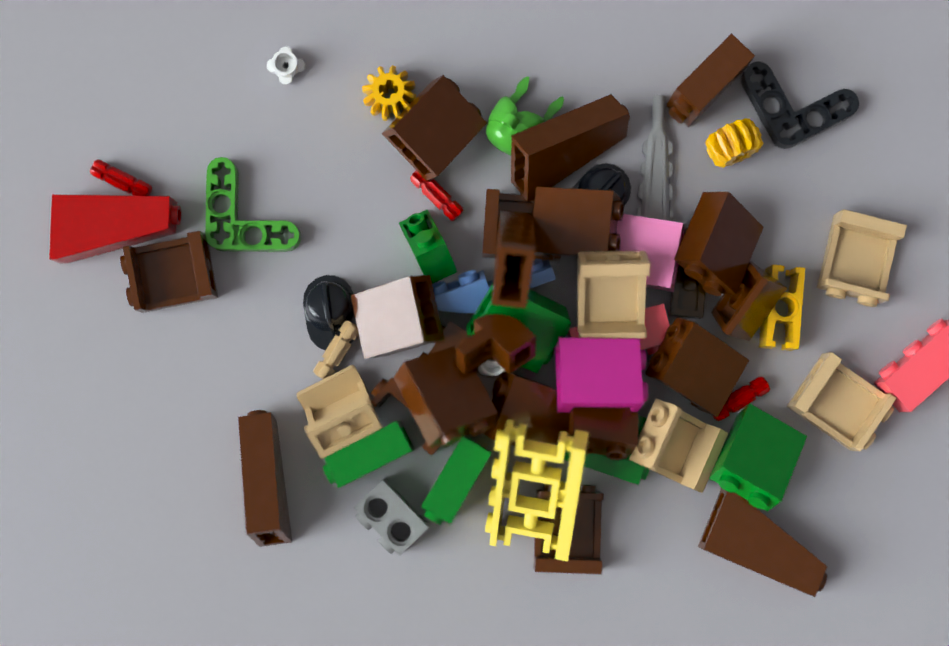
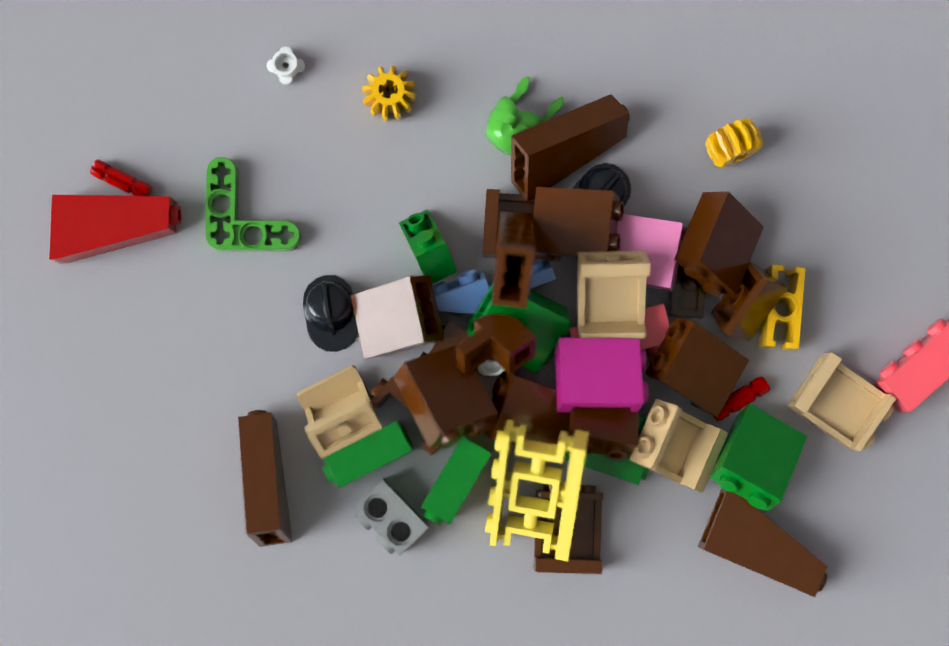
reddish brown panel [120,231,218,313] -> none
tan axle [313,320,359,379] -> none
reddish brown brick [382,75,487,181] -> none
red axle [410,171,463,221] -> none
light grey sword [636,95,673,221] -> none
reddish brown brick [666,33,755,127] -> none
black beam [741,61,859,149] -> none
tan panel [817,209,907,307] -> none

